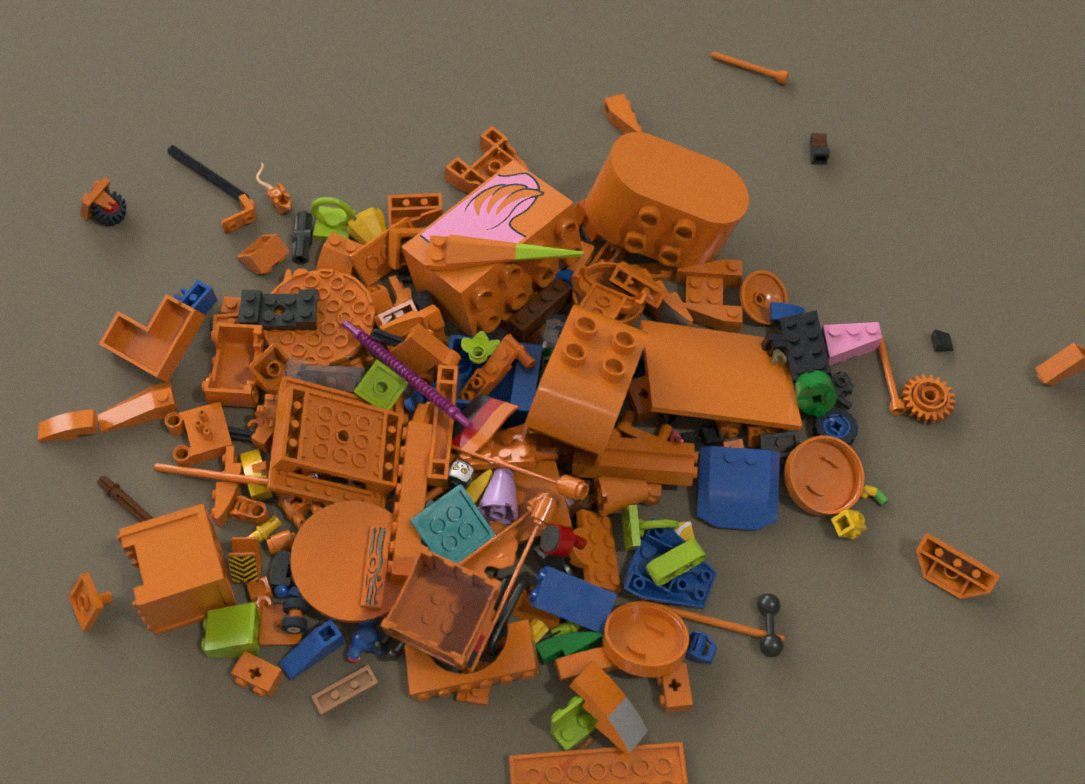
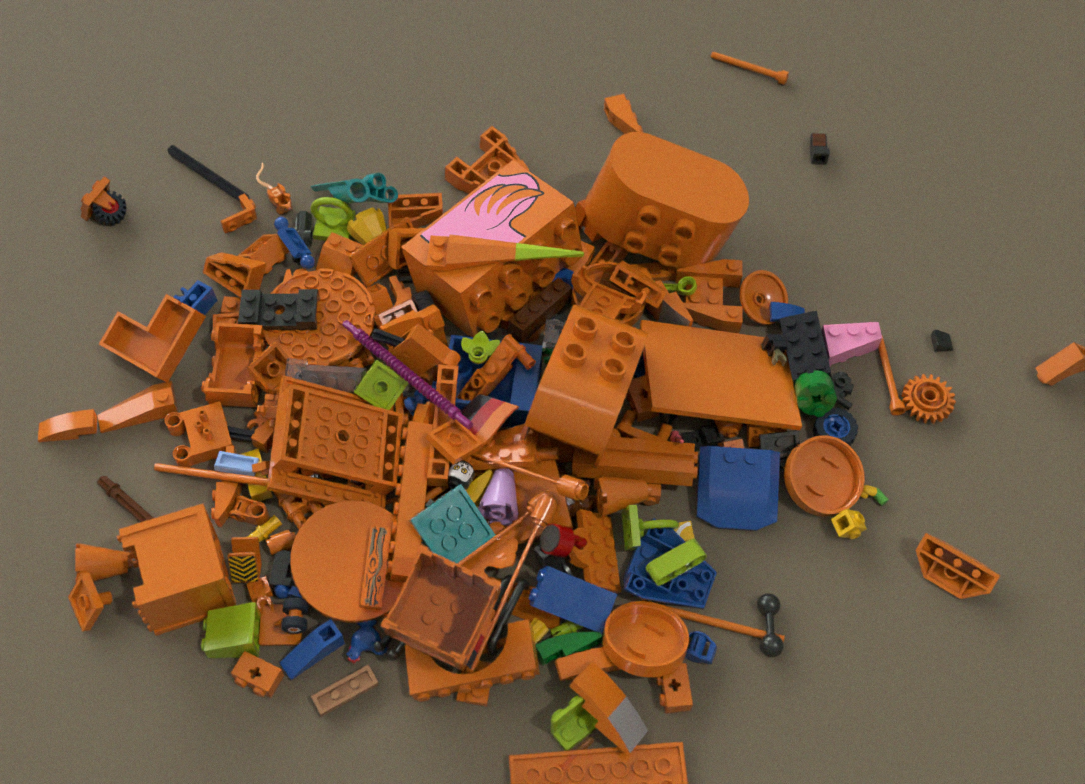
none -> orange cone [75,543,132,582]
none -> orange wedge [203,252,267,297]
none -> light blue tile [214,451,259,476]
none -> blue plate [274,217,315,269]
none -> teal panel [311,173,398,204]
none -> orange plate [425,419,483,465]
none -> lime piece [654,276,697,296]

